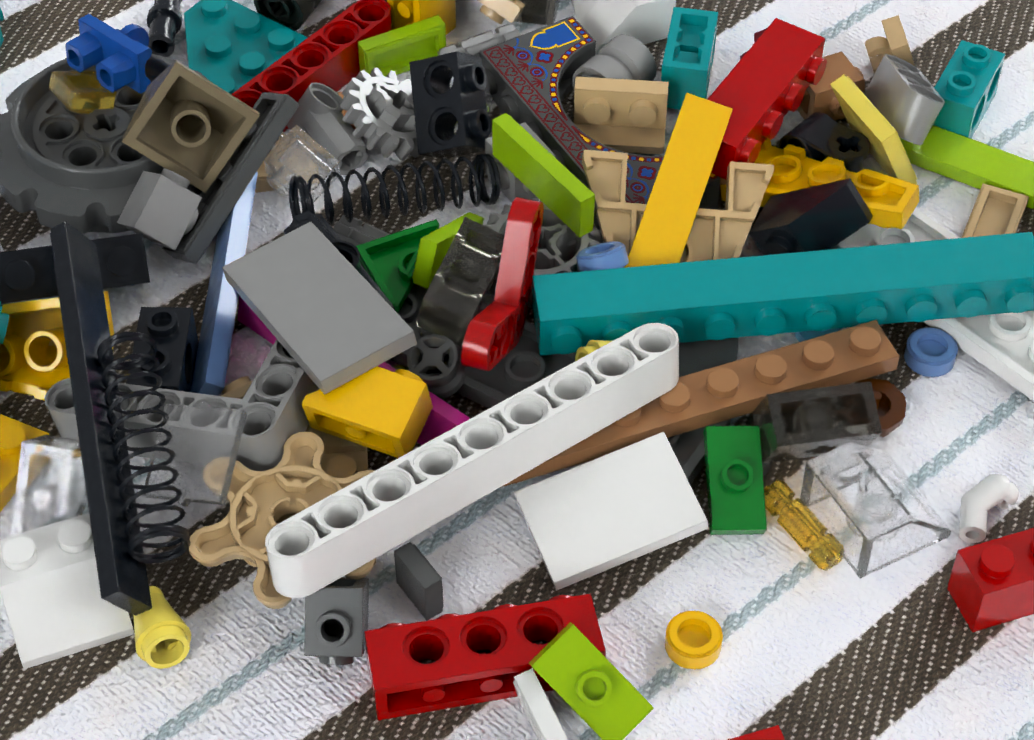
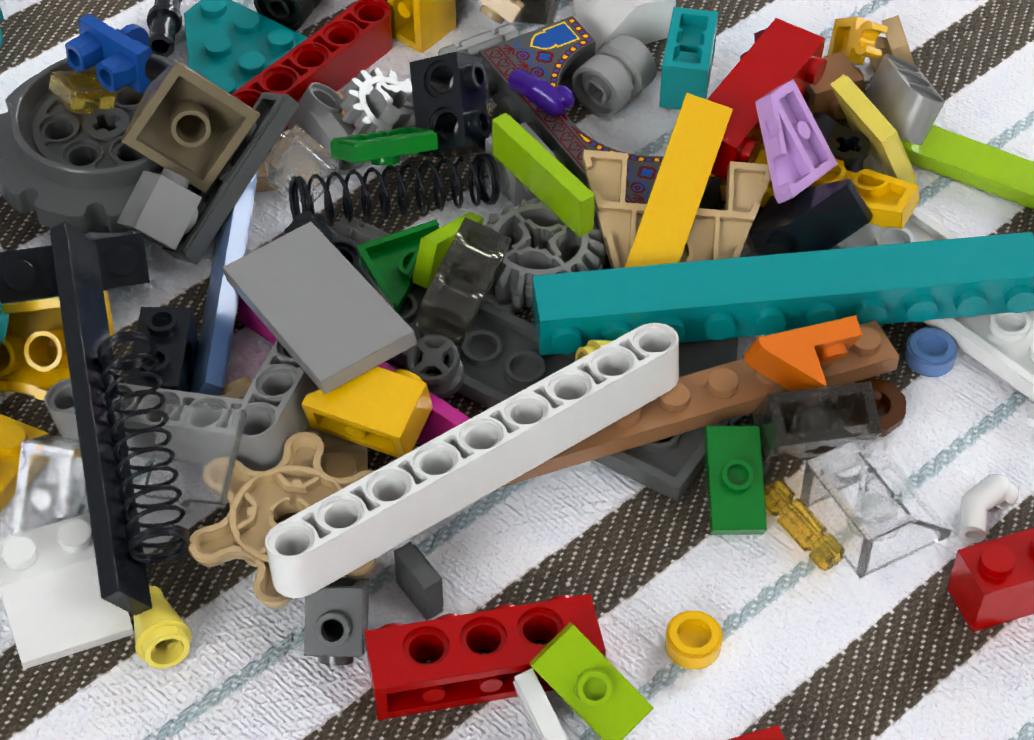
lime tile [358,15,446,77] -> none
red beam [461,197,544,371] -> none
white tile [514,431,708,591] -> none
tan bracket [574,76,669,154] -> none
medium blue tile [576,241,629,272] -> none
teal brick [933,40,1005,139] -> none
tan tile [961,184,1029,238] -> none
none -> green plate [330,126,438,165]
none -> dark purple arm [508,68,574,116]
none -> orange slope [743,315,863,401]
none -> lavender wing [755,79,838,204]
none -> yellow plate [827,17,888,66]

